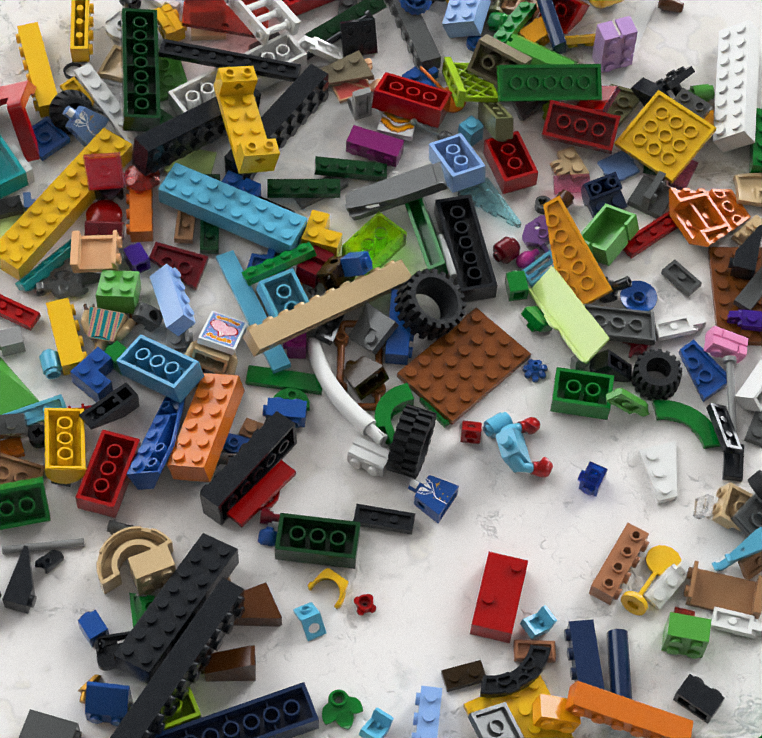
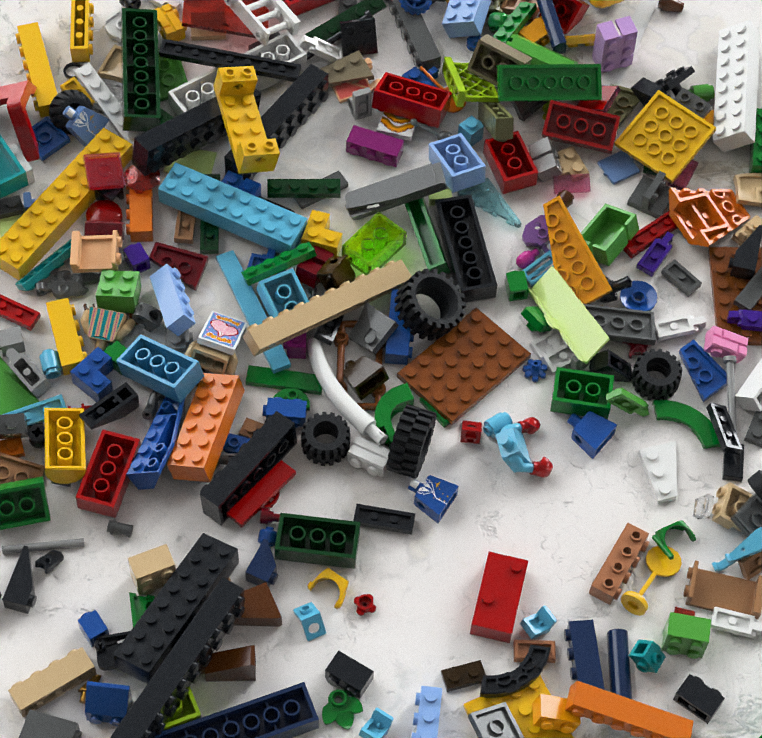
tan brick [96,526,174,594] -> none
dark green plate [314,156,387,181] -> none
blue brick [340,251,373,277] -> none
light grey bar [437,234,457,279] -> none
dark red head [493,237,520,264] -> none
dark grey bush [534,196,551,214] -> none
clear blue brick [577,461,608,497] -> none
dark blue brick [581,172,628,218] -> none
white hinge [643,559,691,610] -> none
none -> light grey hinge [6,348,53,398]
none -> tan brick [8,647,97,717]
none -> dark grey arm [142,390,165,420]
none -> dark blue slope [245,539,278,587]
none -> black tyre [301,412,350,466]
none -> black brick [325,650,374,698]
none -> yellowish green piece [428,189,452,206]
none -> light grey piece [528,137,563,182]
none -> white slope [529,329,575,373]
none -> blue torso [567,411,617,459]
none -> teal brick [629,639,666,673]
none -> dark purple hinge [636,232,674,277]
none -> green helmet [652,520,696,560]

